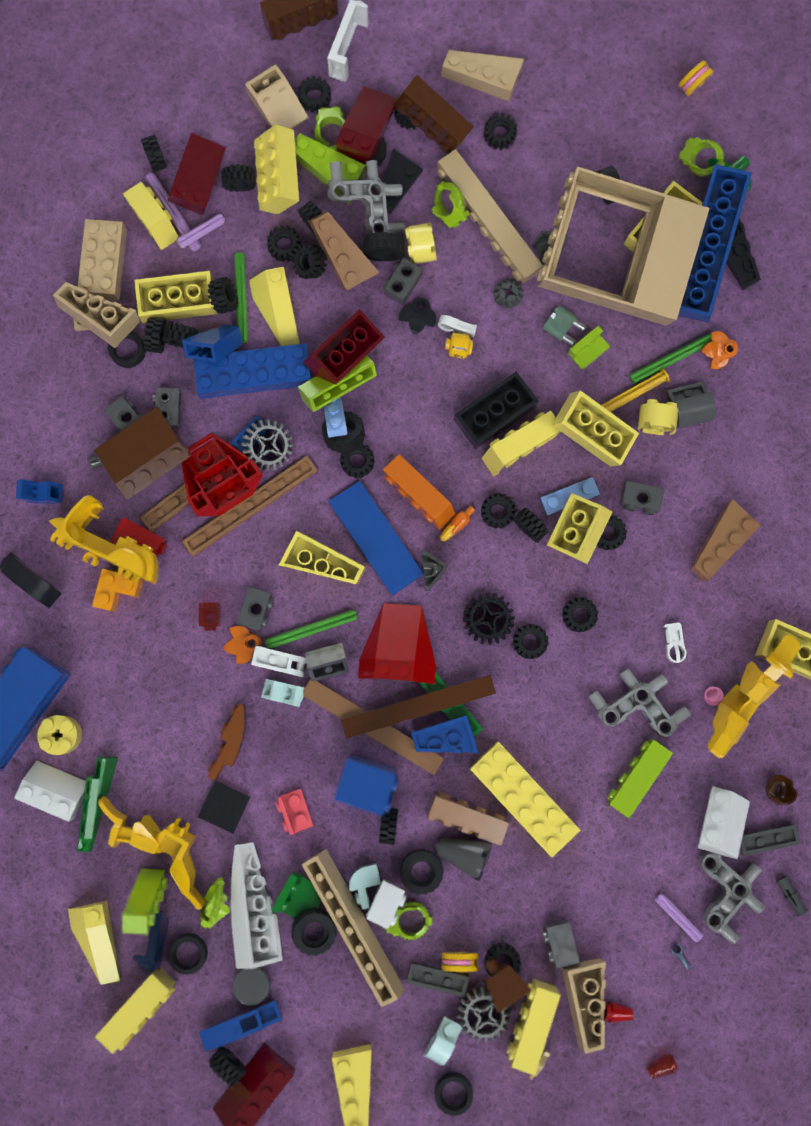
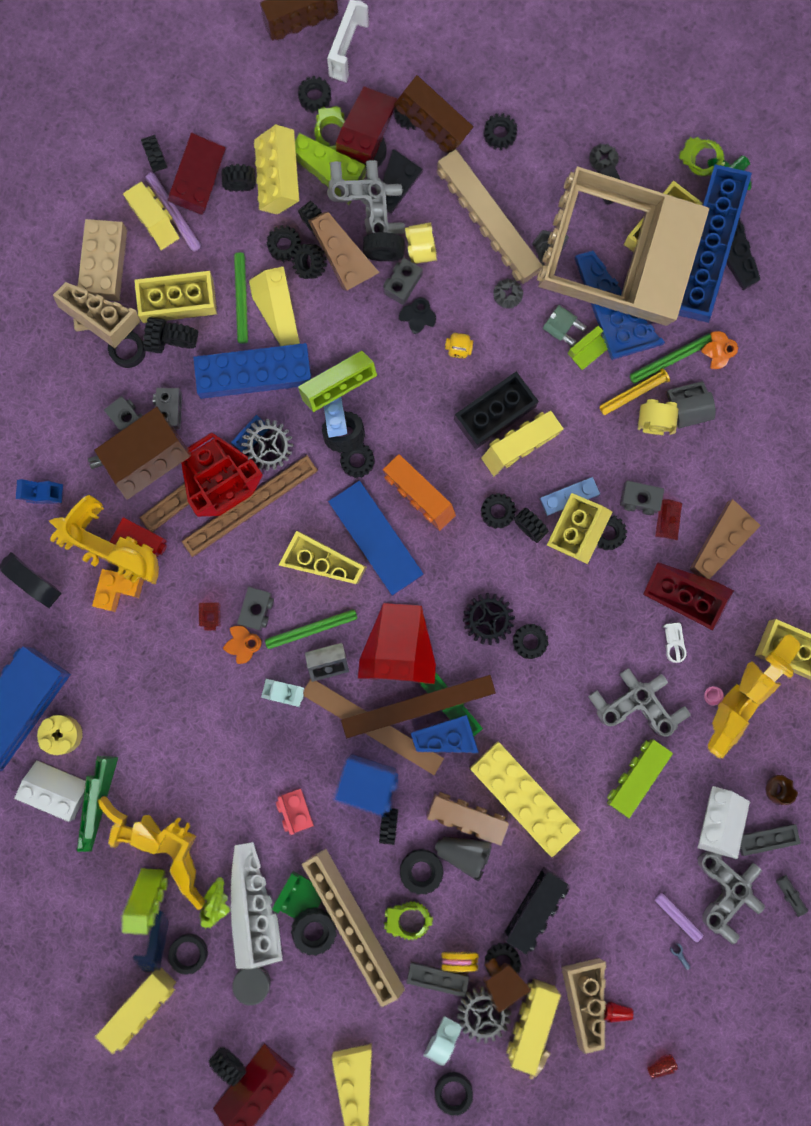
light yellow wedge [68,901,121,985] -> none
lavender axle [177,214,225,248] -> none
blue slope [182,325,242,363] -> none
black tile [198,781,251,834] -> none
blue slope [199,1000,282,1052] -> none
black tyre [207,277,239,314] -> none
dark orange slope [207,704,246,781] -> none
tan slope [245,64,309,129] -> none
white plate [251,646,307,677] -> none
dark red slope [303,309,385,385] -> none
light aqua brick [349,862,381,910] -> none
white slope [366,879,407,929] -> none
dark grey slope [422,551,448,591] -> none
lime piece [432,181,470,228] -> none
white piece [438,315,477,338] -> none
orange piece [440,506,476,541] -> none
tan wedge [442,50,524,101] -> none
flat silver brick [542,919,580,969] -> none
light yellow brick [552,391,639,467] -> none
black tyre [562,597,599,633] -> none
yellow head [678,60,714,97] -> none
none -> black brick [502,866,569,955]
none -> blue wing [574,251,665,360]
none -> dark grey gear [589,143,619,171]
none -> dark red slope [643,562,734,631]
none -> clear red slope [655,499,682,540]

